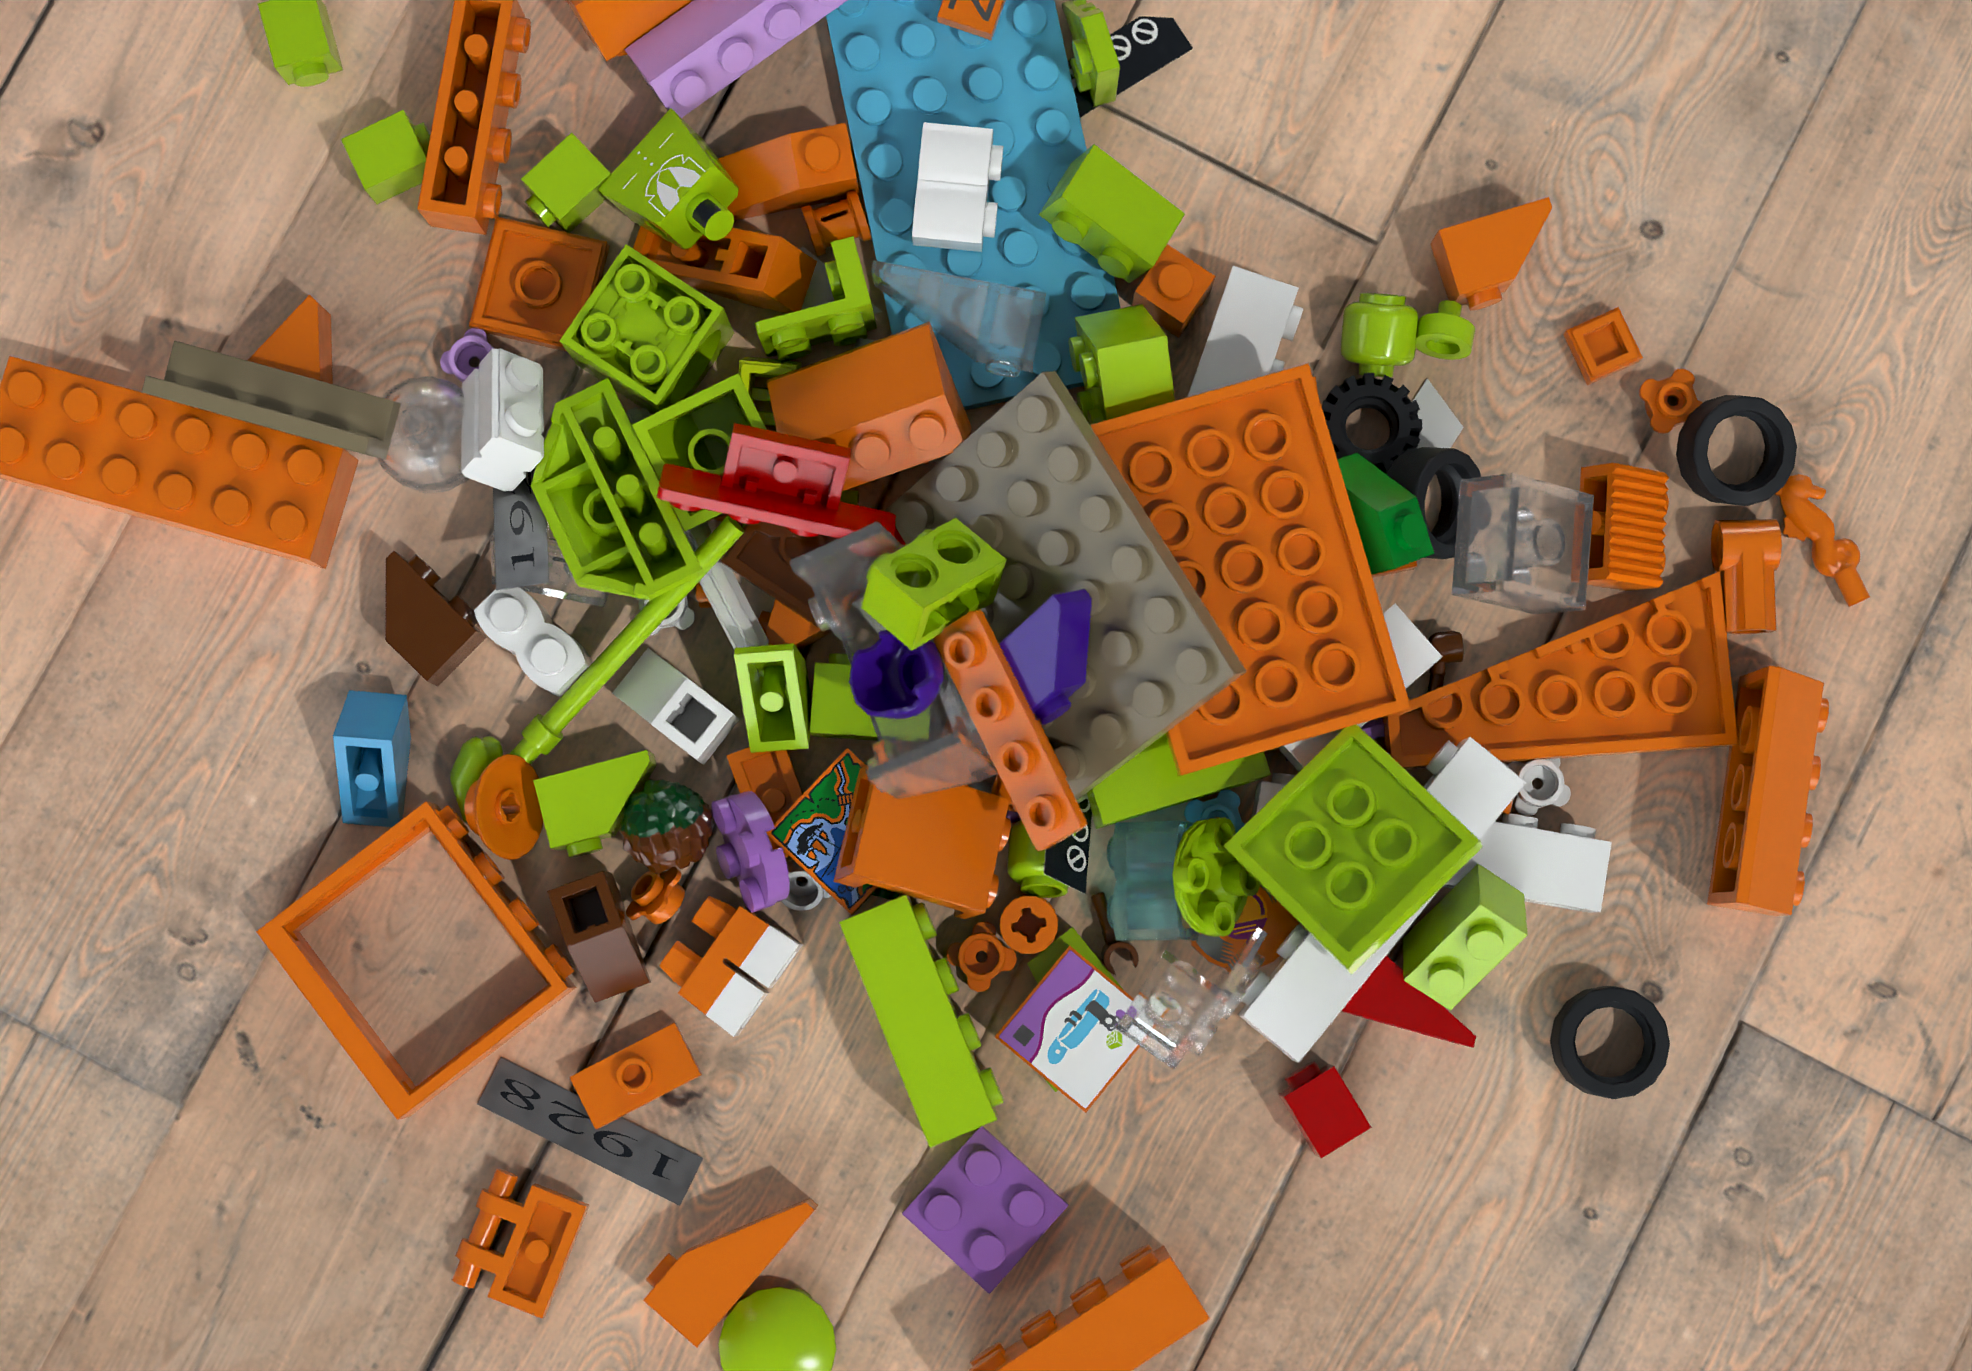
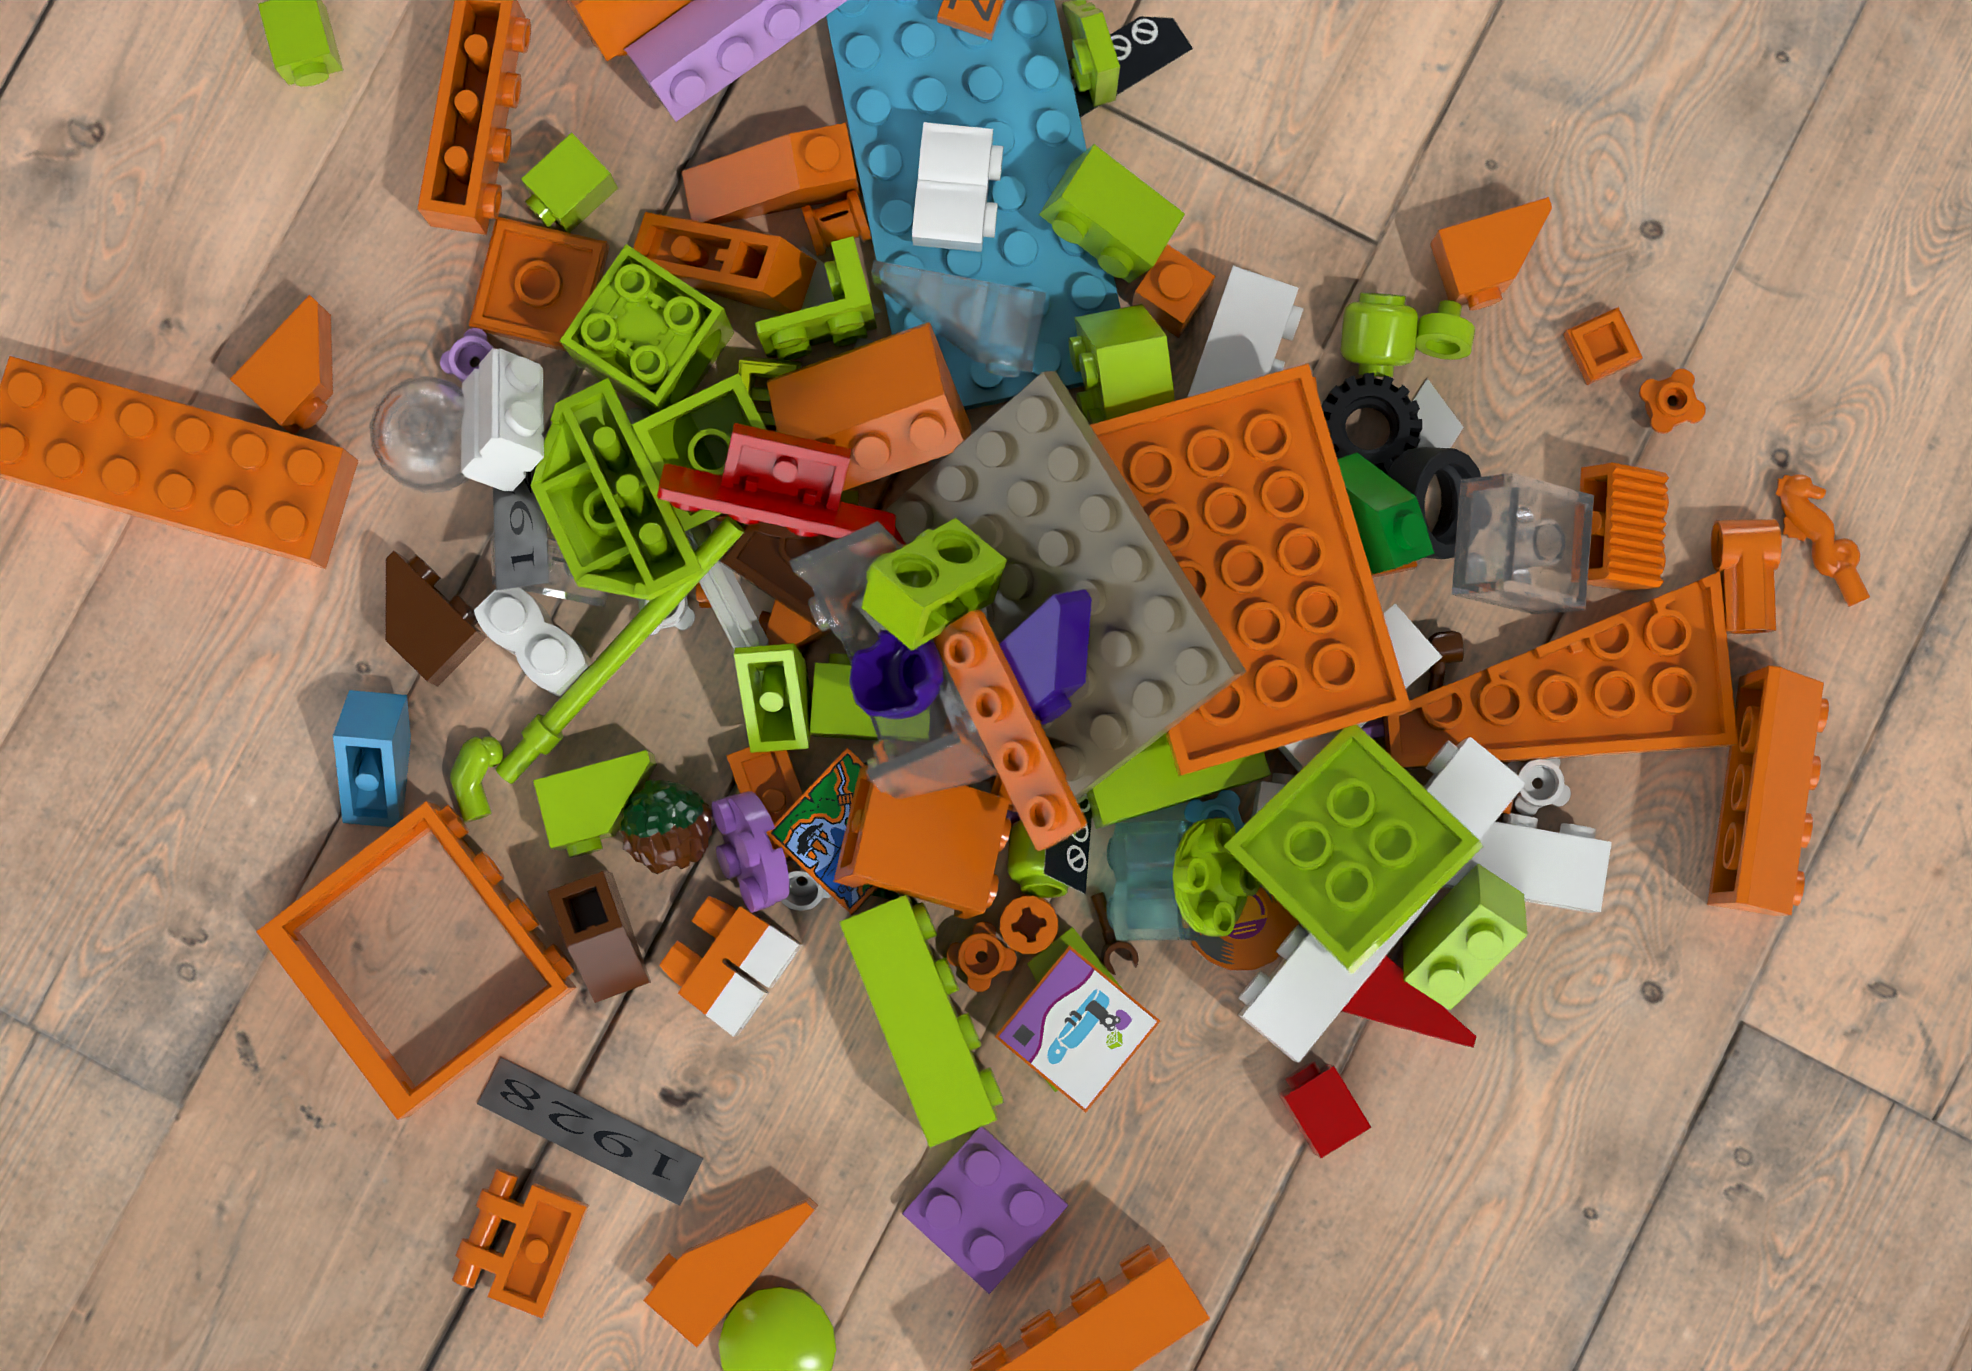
dark tan fence [142,341,401,460] -> none
lime brick [341,110,431,204] -> none
orange piece [464,754,544,860] -> none
orange plate [569,1022,702,1130] -> none
lime torso [598,108,739,250] -> none
white slope [612,648,740,765] -> none
orange plate [626,867,685,924] -> none
clear bracket [1115,926,1268,1070] -> none
black tyre [1550,986,1670,1099] -> none
black tyre [1676,395,1797,506] -> none

